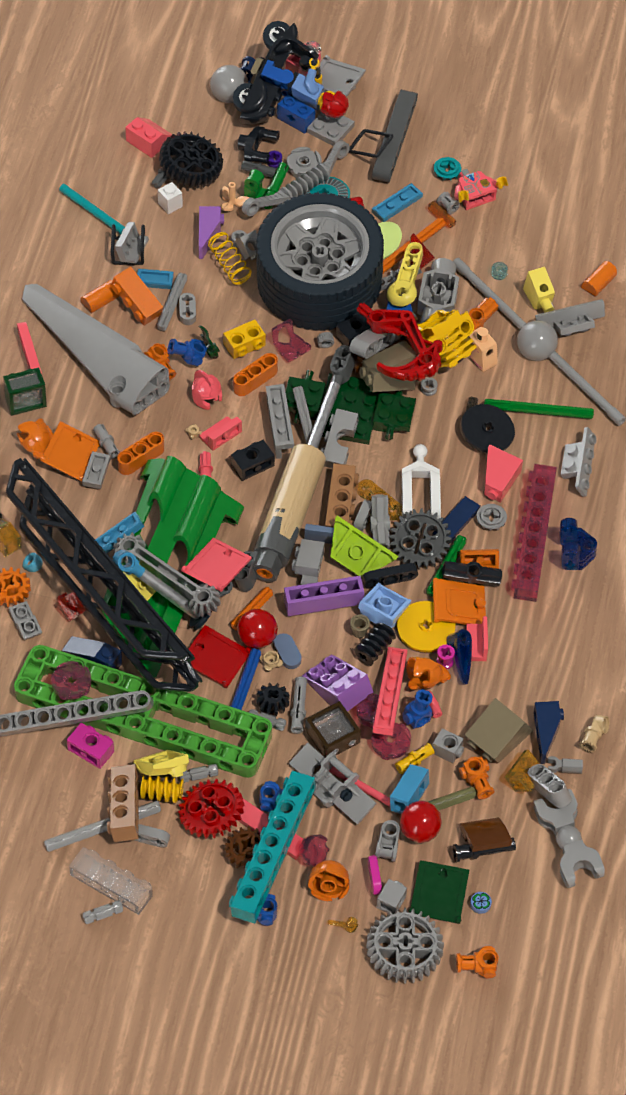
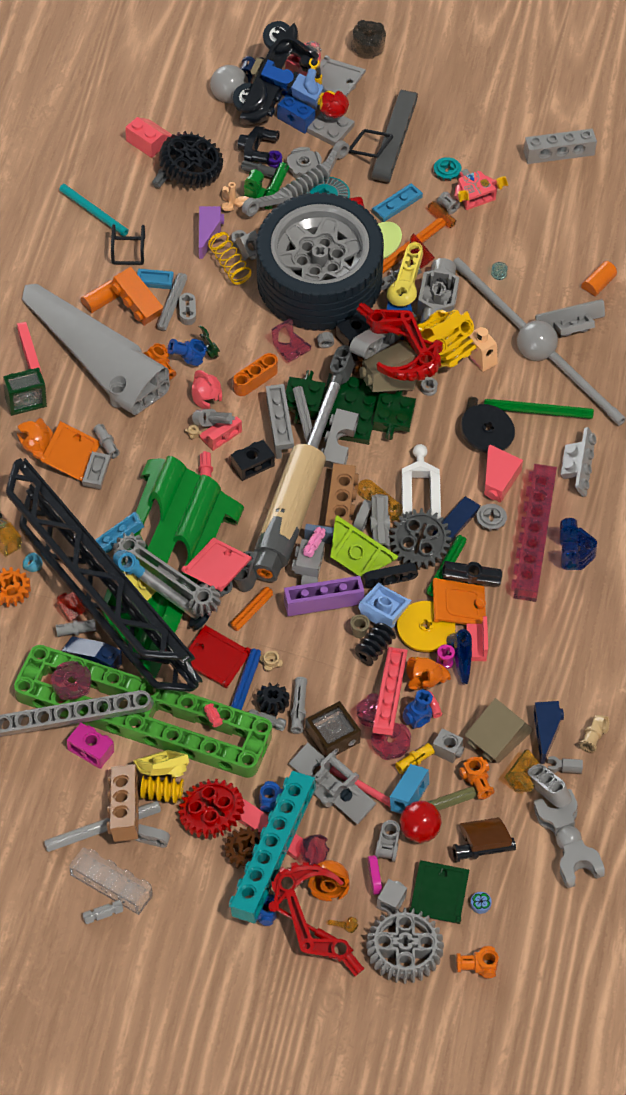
light grey slope [9,601,42,640] -> none
light grey bracket [115,222,149,263] -> none
orange beam [117,432,164,475] -> none
white brick [158,182,183,214] -> none
light grey axle [179,764,218,782] -> none
yellow brick [223,319,266,359] -> none
red piece [237,609,278,649] -> none
sand blue tile [274,633,302,669] -> none
medium lavender slope [302,654,373,712] -> none
orange brick [459,549,499,569] -> none
orange piece [469,297,499,331] -> none
light yellow torso [523,267,555,313] -> none
none -> light grey pin [56,619,96,637]
none -> light grey piece [192,409,235,426]
none -> coral piece [204,703,223,728]
none -> red piece [269,862,365,977]
none -> bright pink axle [303,527,326,558]
none -> clear smoke brick [351,20,386,59]
none -> light grey brick [524,129,597,164]

